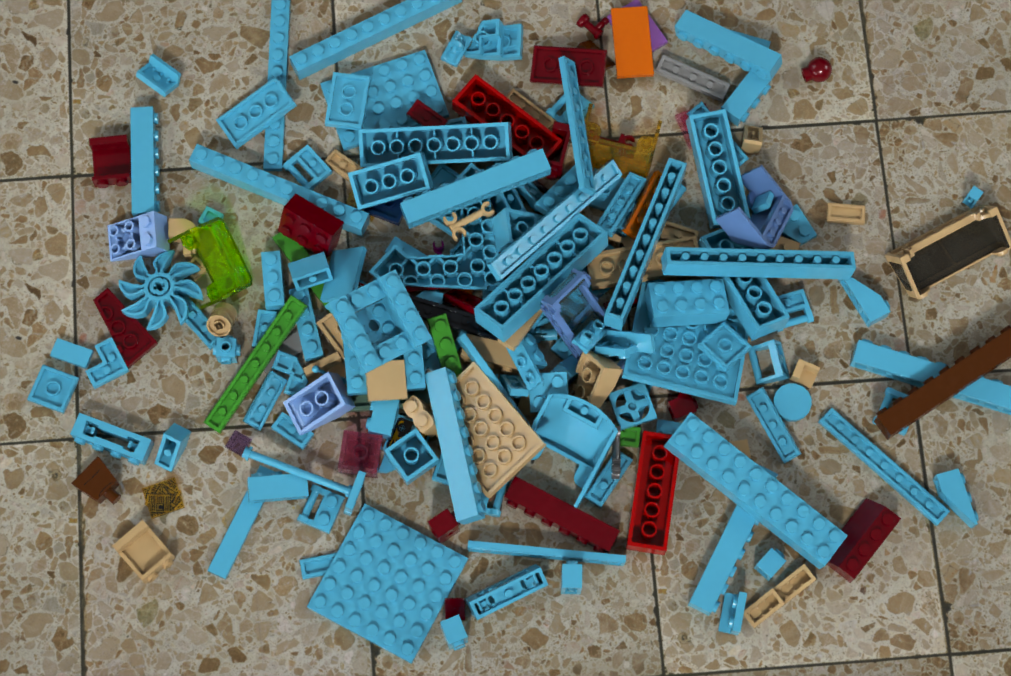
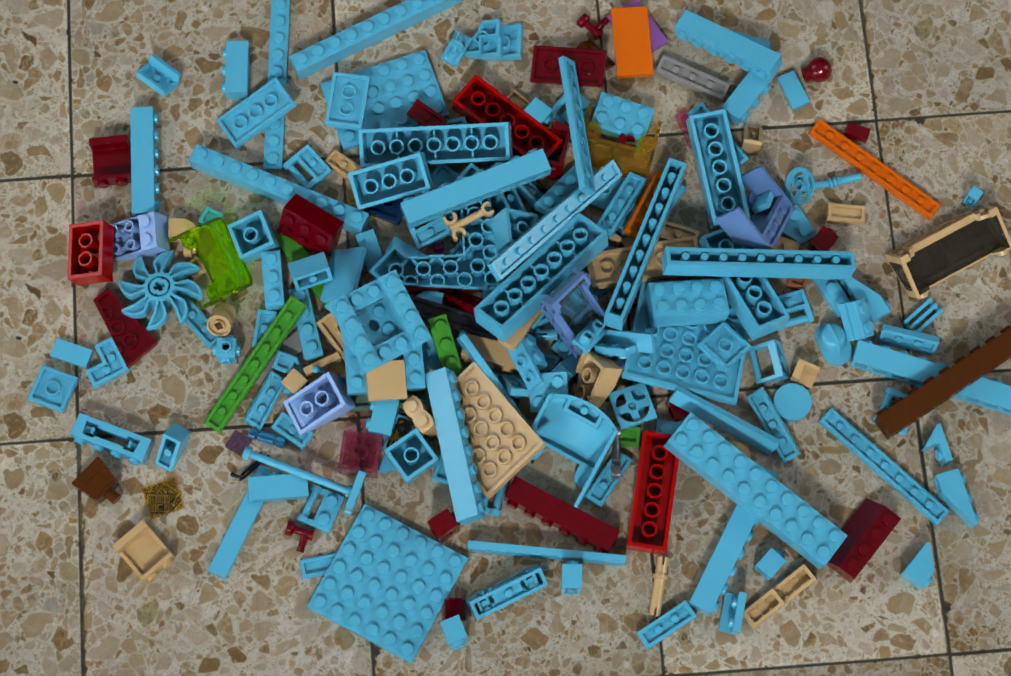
none -> red brick [67,220,114,286]
none -> medium azure brick [222,41,250,100]
none -> medium azure brick [227,210,281,264]
none -> black piece [230,452,270,481]
none -> dark azure axle [248,428,286,448]
none -> tan tile [280,368,308,395]
none -> dark red piece [285,520,315,553]
none -> medium azure slope [355,229,383,273]
none -> medium azure plate [406,215,452,250]
none -> medium azure brick [524,97,553,127]
none -> medium azure tile [538,353,560,373]
none -> medium azure brick [589,92,655,150]
none -> medium azure plate [636,600,697,650]
none -> tan pin [648,556,669,617]
none -> medium azure tile [669,386,781,455]
none -> medium azure tile [777,71,810,111]
none -> medium azure dish [785,167,862,205]
none -> nougat tile [786,278,808,291]
none -> dark red brick [807,226,839,251]
none -> orange tile [808,118,941,221]
none -> medium azure plate [812,279,850,319]
none -> medium azure piece [815,322,852,366]
none -> medium azure brick [838,298,874,342]
none -> dark red piece [844,122,870,143]
none -> medium azure plate [878,324,940,355]
none -> medium azure slope [900,542,935,590]
none -> medium azure tile [902,297,944,332]
none -> medium azure slope [921,423,953,466]

